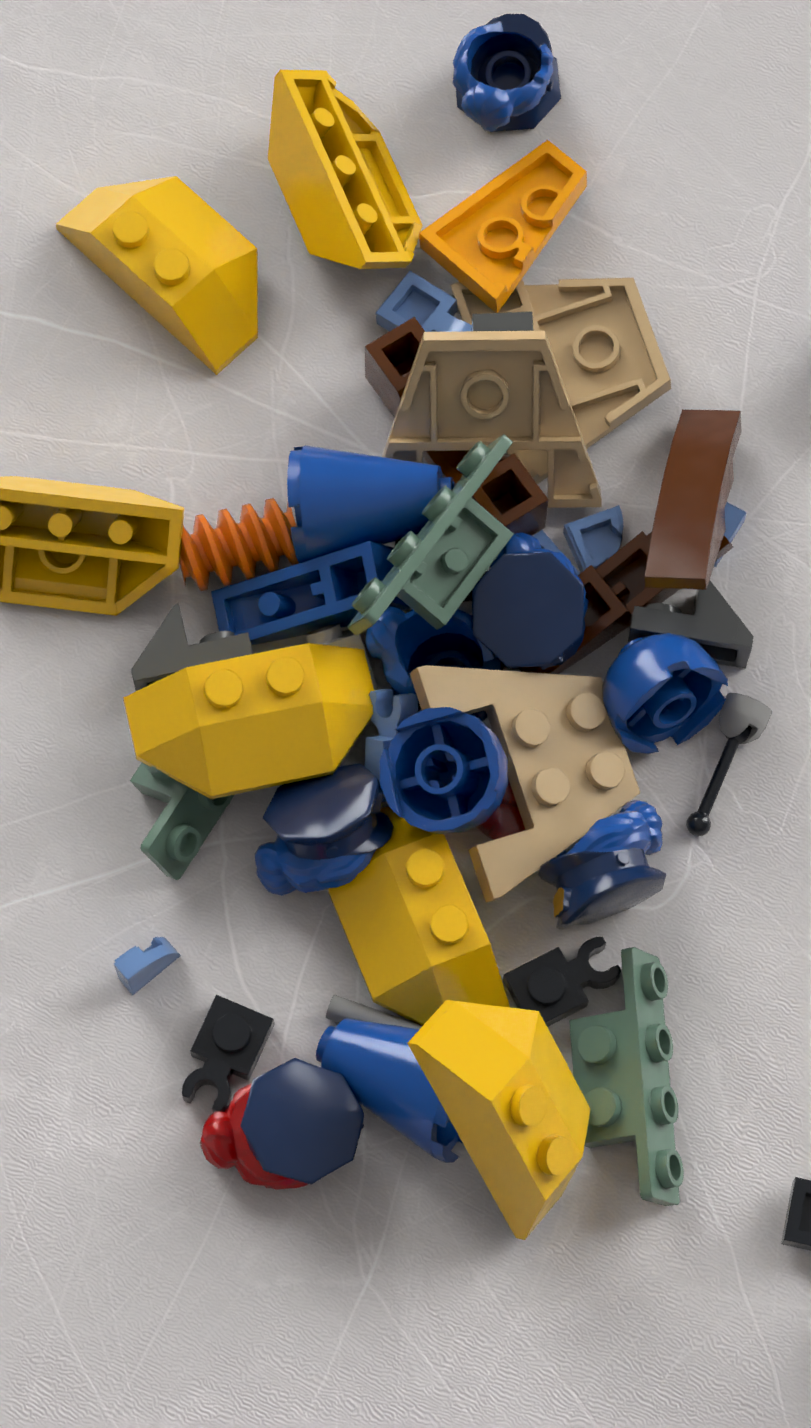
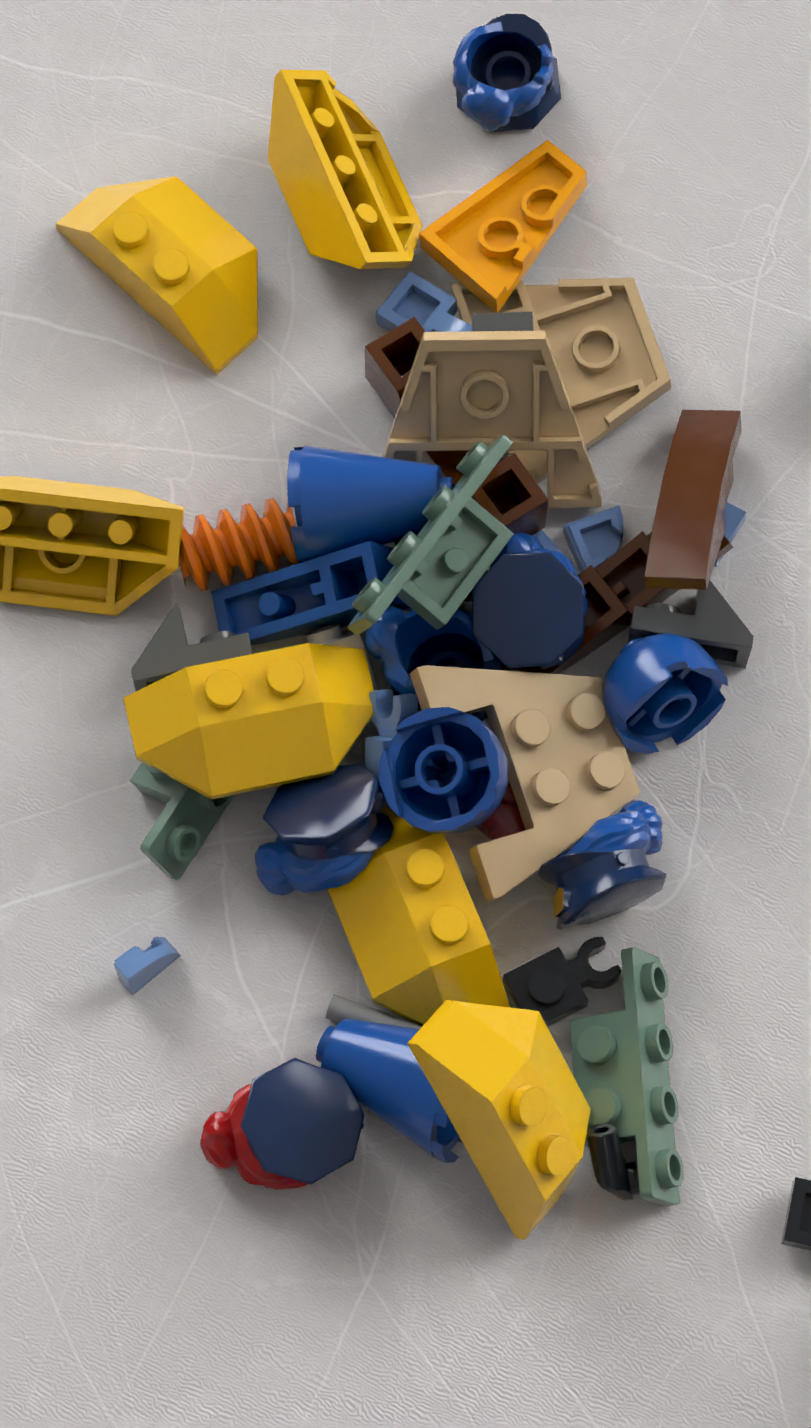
black plate [182,995,275,1113] -> none
hinge [686,693,772,836] -> none
none -> black arm [586,1123,640,1200]

